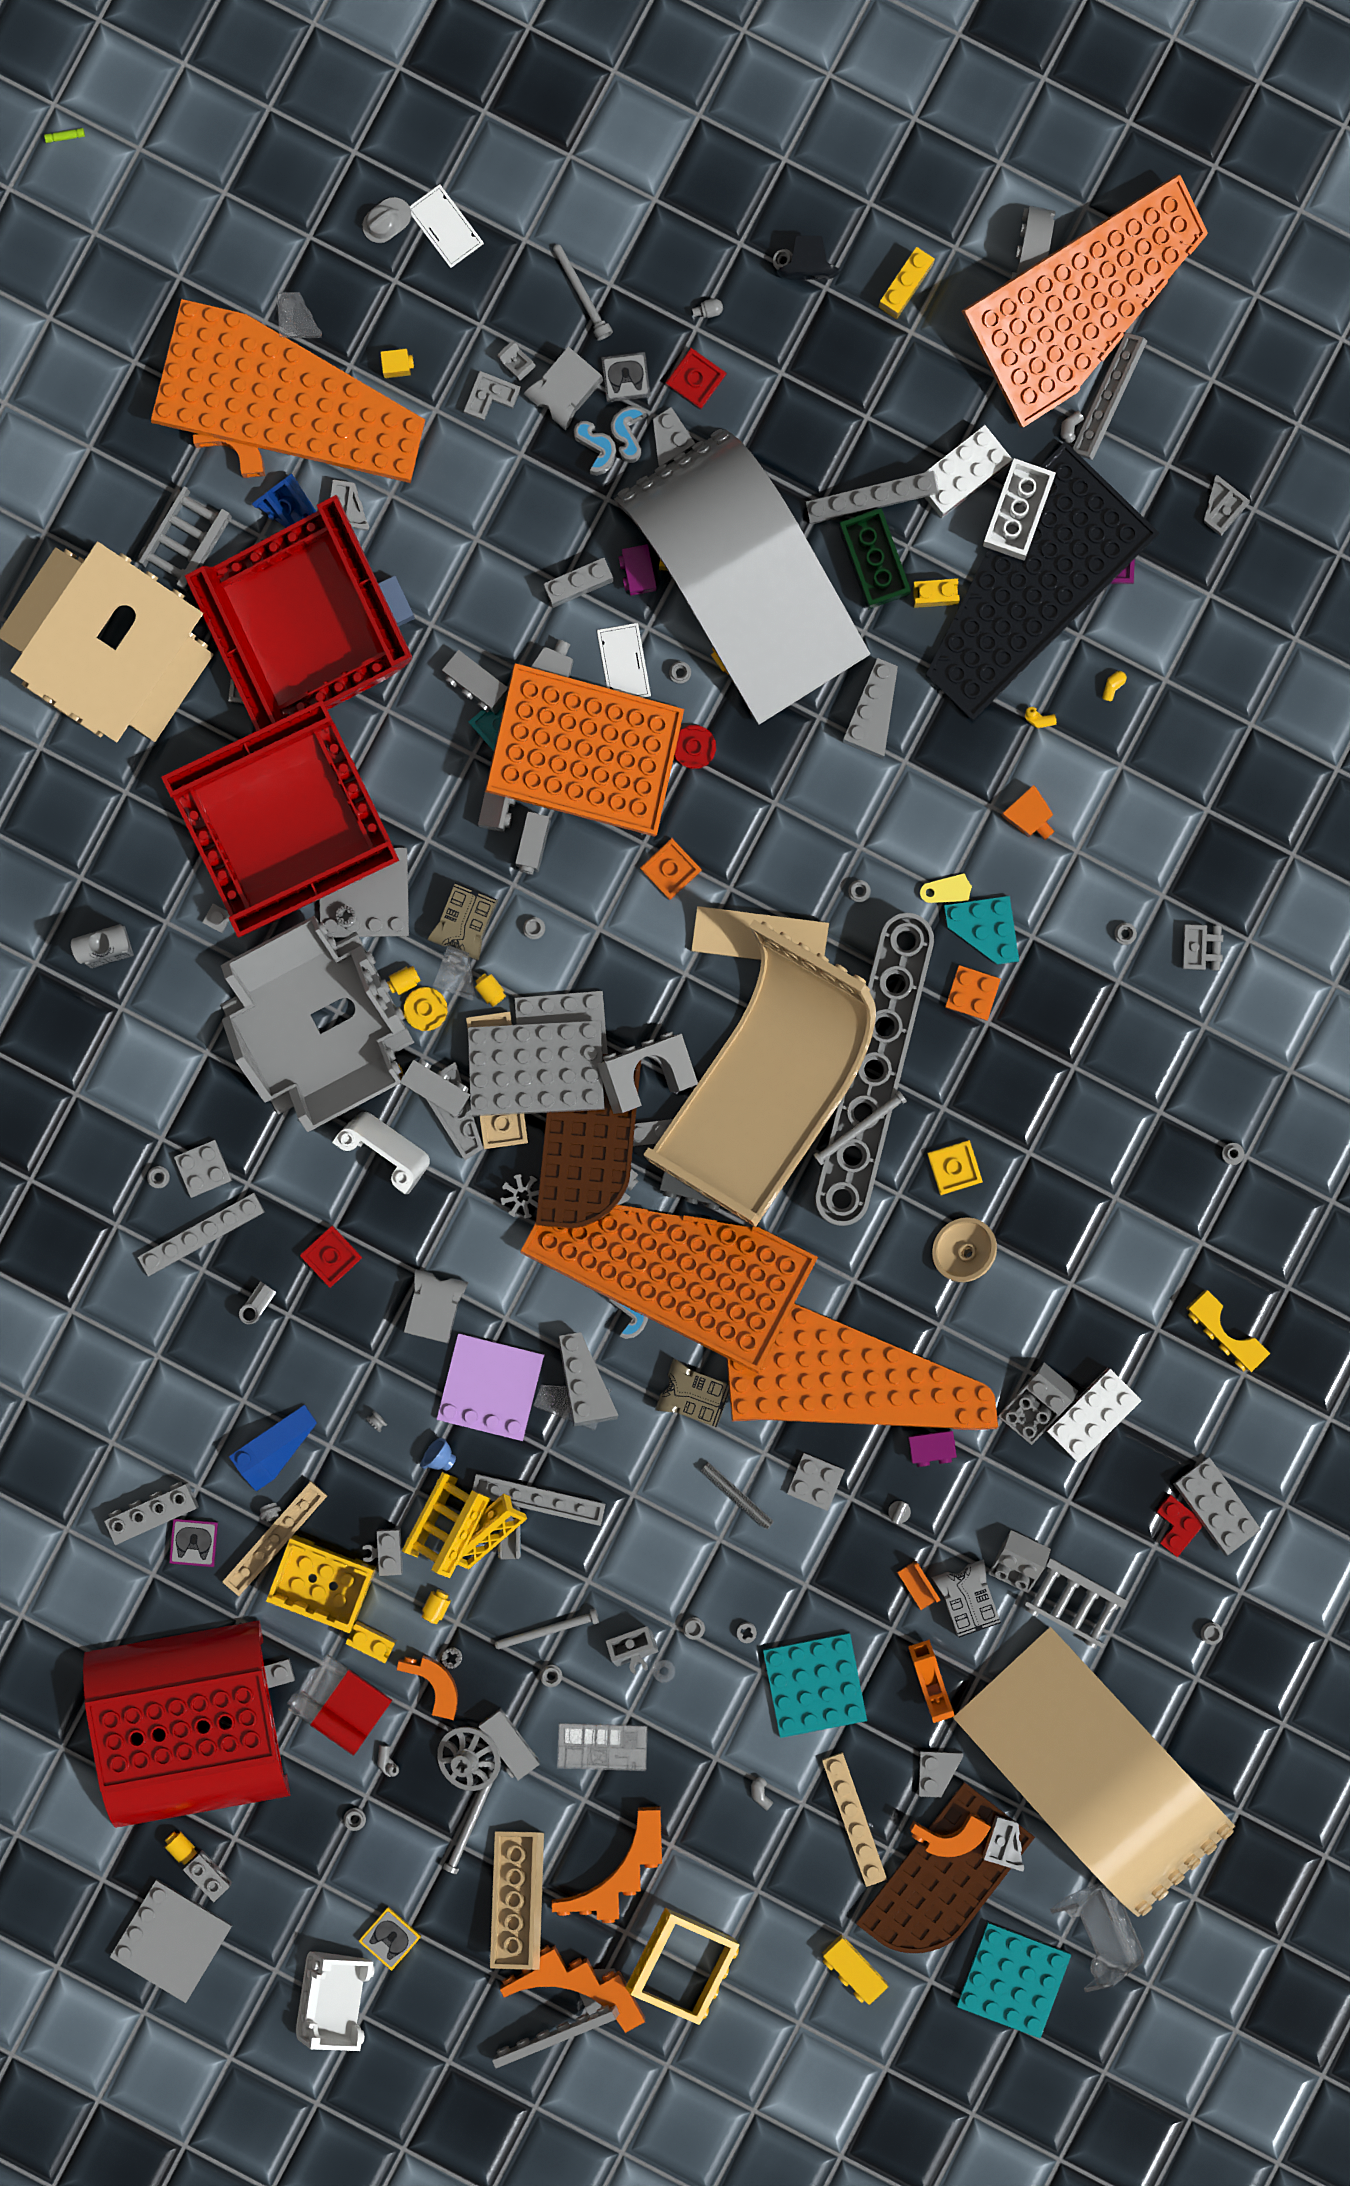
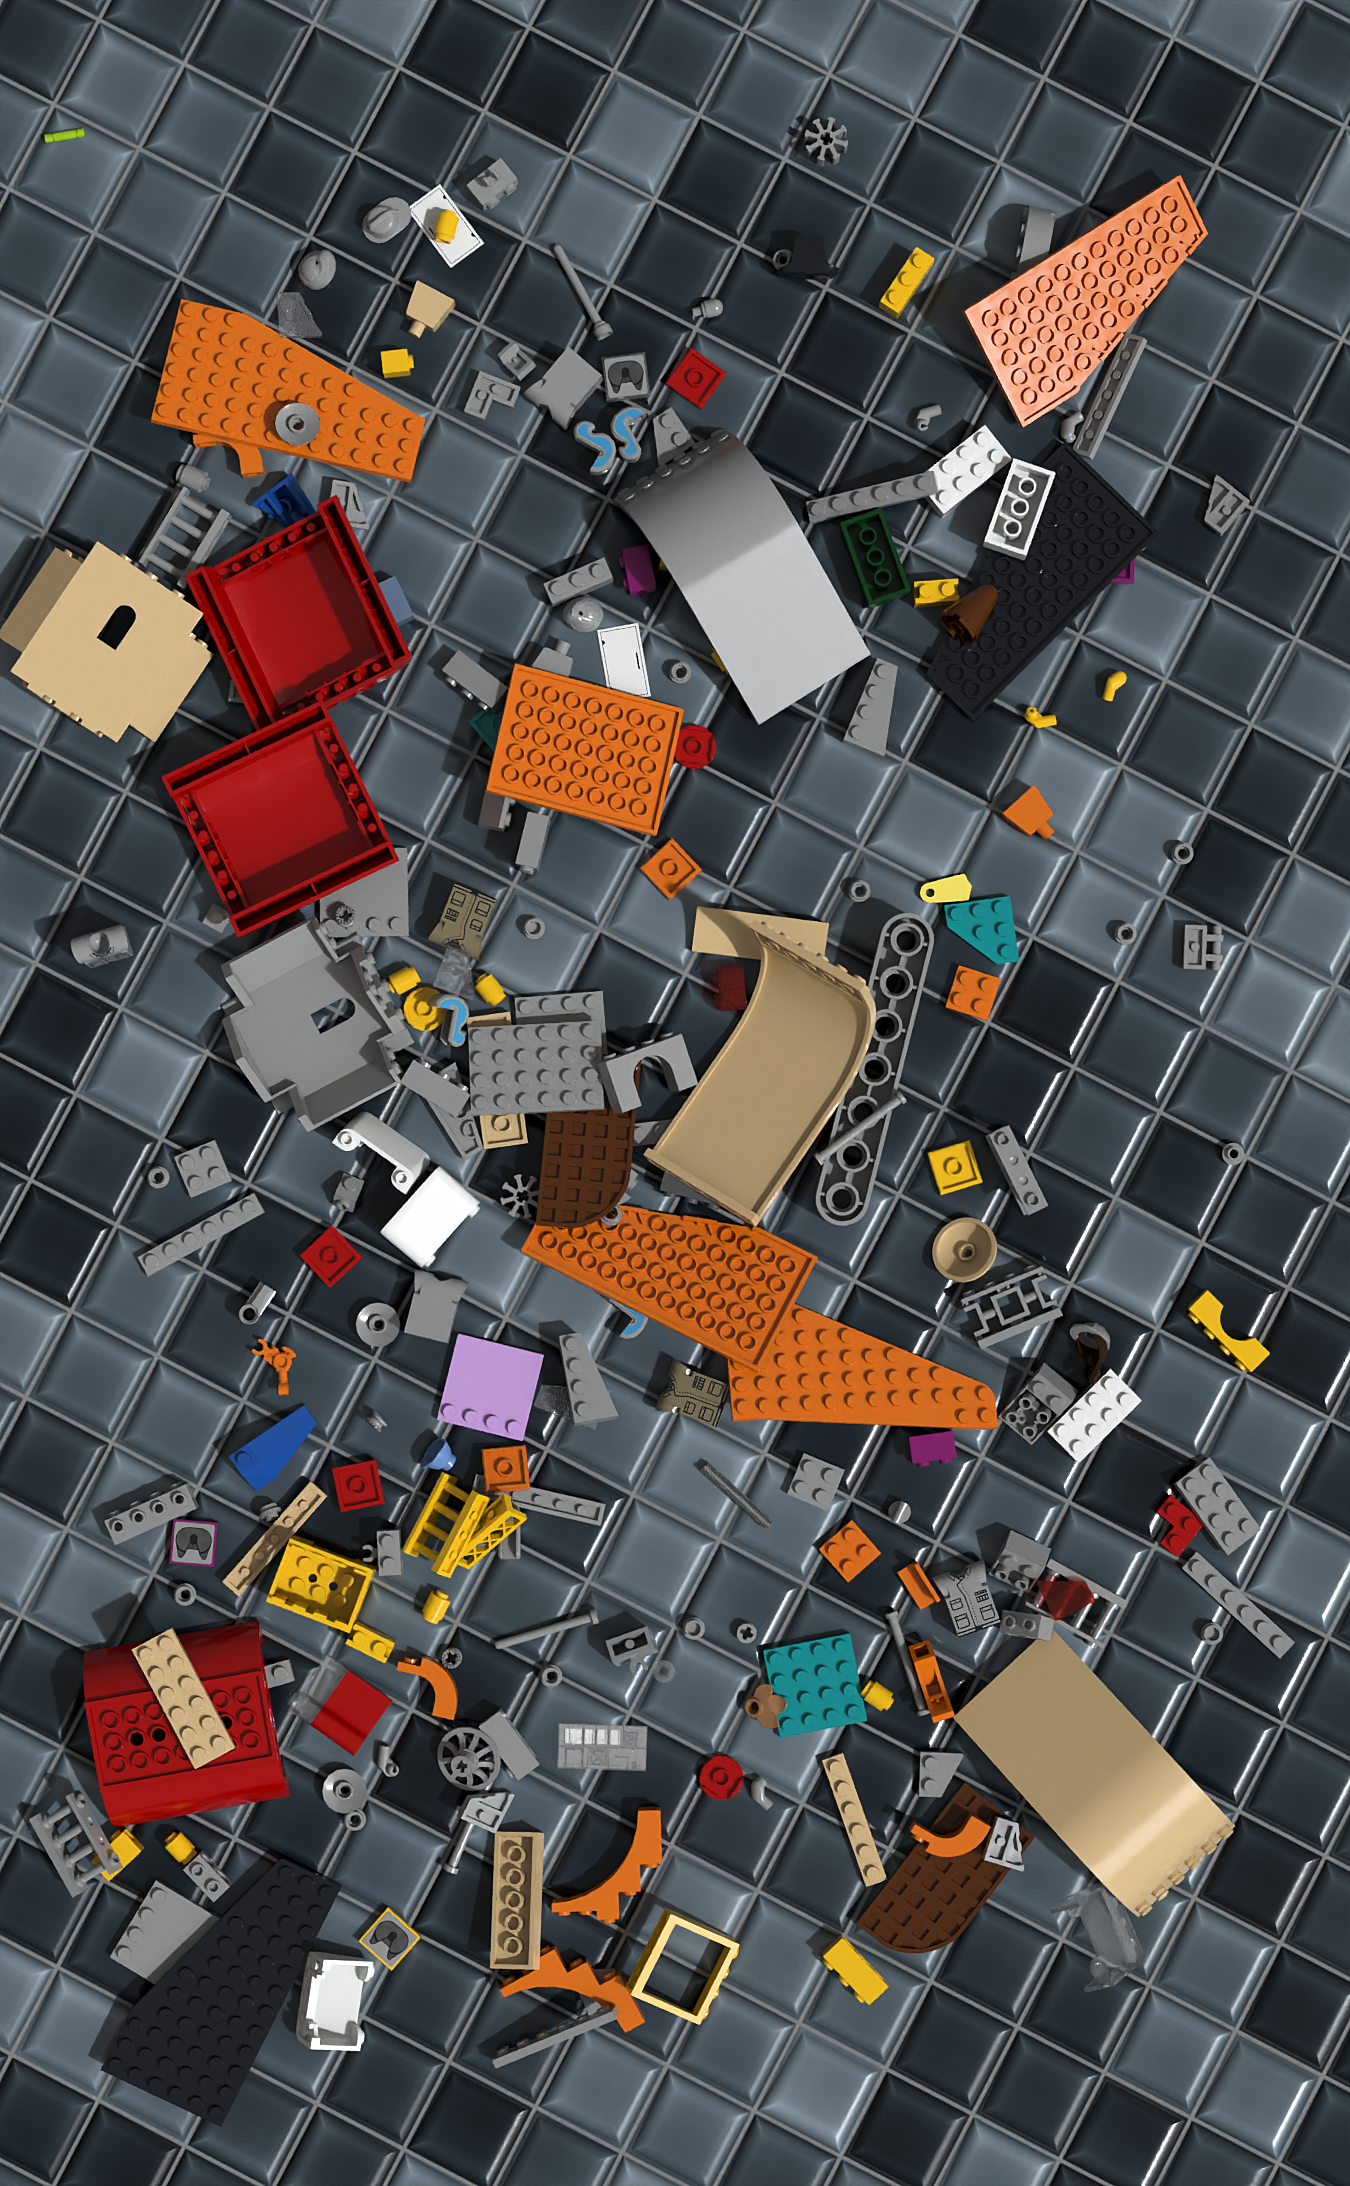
teal plate [956,1922,1071,2038] -> none
none -> light grey fence [29,1790,123,1898]
none -> yellow brick [91,1828,145,1882]
none -> black wing [101,1856,342,2127]
none -> tan plate [132,1627,236,1769]
none -> light grey plate [174,1583,196,1606]
none -> light grey brick [176,464,210,493]
none -> orange piece [252,1339,296,1395]
none -> light grey dish [275,403,320,446]
none -> light grey hair [298,249,336,290]
none -> light grey dish [322,1769,367,1814]
none -> light grey bracket [332,1173,364,1212]
none -> red plate [332,1459,385,1512]
none -> light grey dish [356,1302,400,1347]
none -> white windscreen [380,1166,480,1268]
none -> tan torso [406,280,455,338]
none -> light grey animal [427,994,469,1047]
none -> yellow brick [433,209,459,244]
none -> light grey wing [457,1791,515,1833]
none -> light grey brick [466,158,518,211]
none -> orange tile [481,1445,530,1494]
none -> light grey hair [562,596,603,633]
none -> light grey plate [601,1205,622,1226]
none -> red tile [699,1755,743,1800]
none -> clear red brick [713,965,747,1012]
none -> medium nougat plate [745,1684,787,1728]
none -> light grey gear [804,117,848,166]
none -> orange plate [818,1519,881,1582]
none -> yellow brick [860,1680,894,1712]
none -> light grey bar [884,1610,930,1716]
none -> light grey arm [914,404,942,431]
none -> reddish brown cone [940,584,998,645]
none -> light grey fence [959,1264,1063,1349]
none -> light grey fence [985,1125,1048,1215]
none -> light grey brick [999,1610,1054,1641]
none -> clear red wing [1036,1581,1096,1621]
none -> piece [1070,1323,1110,1386]
none -> light grey plate [1171,842,1193,865]
none -> light grey plate [1181,1551,1295,1658]

